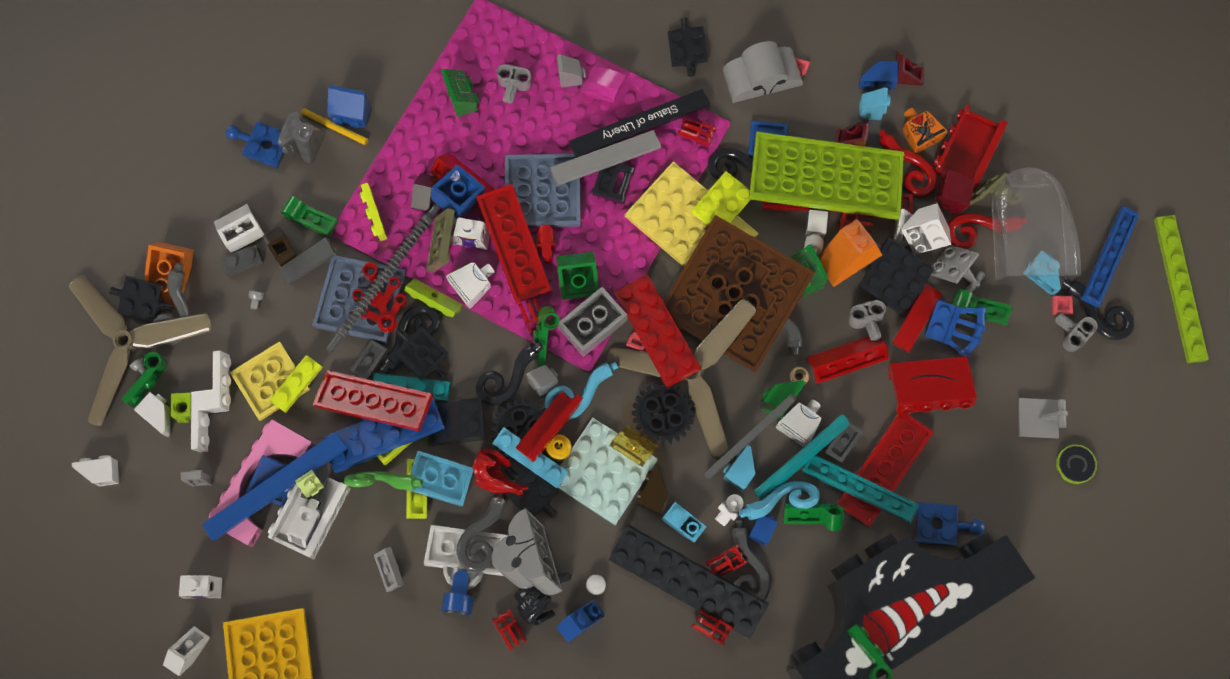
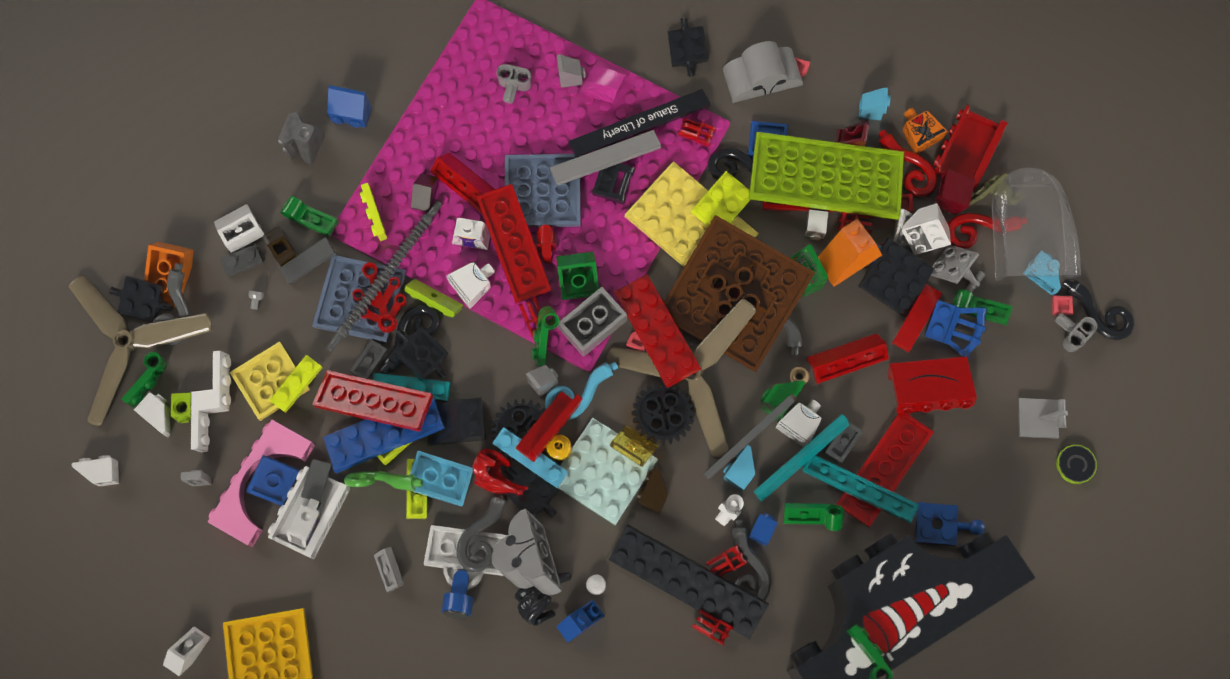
light grey piece [130,357,147,375] -> none
white torso [179,575,223,599] -> none
blue tile [202,432,348,541] -> none
blue plate [225,122,285,169] -> none
yellowish green tile [295,470,324,498] -> none
yellow bar [301,108,368,145] -> none
olive plate [426,208,456,273] -> none
blue slope [431,164,485,221] -> none
green slope [441,69,479,118] -> none
black plant [476,342,543,405] -> none
red arm [492,608,528,651] -> none
medium azure slope [662,502,706,543] -> none
medium azure plant [739,481,820,520] -> none
white piece [804,235,824,255] -> none
light grey beam [849,300,886,341] -> none
blue slope [858,61,898,91] -> none
dark red slope [896,51,924,86] -> none
blue tile [1080,205,1140,308] -> none
lime plate [1154,215,1209,363] -> none

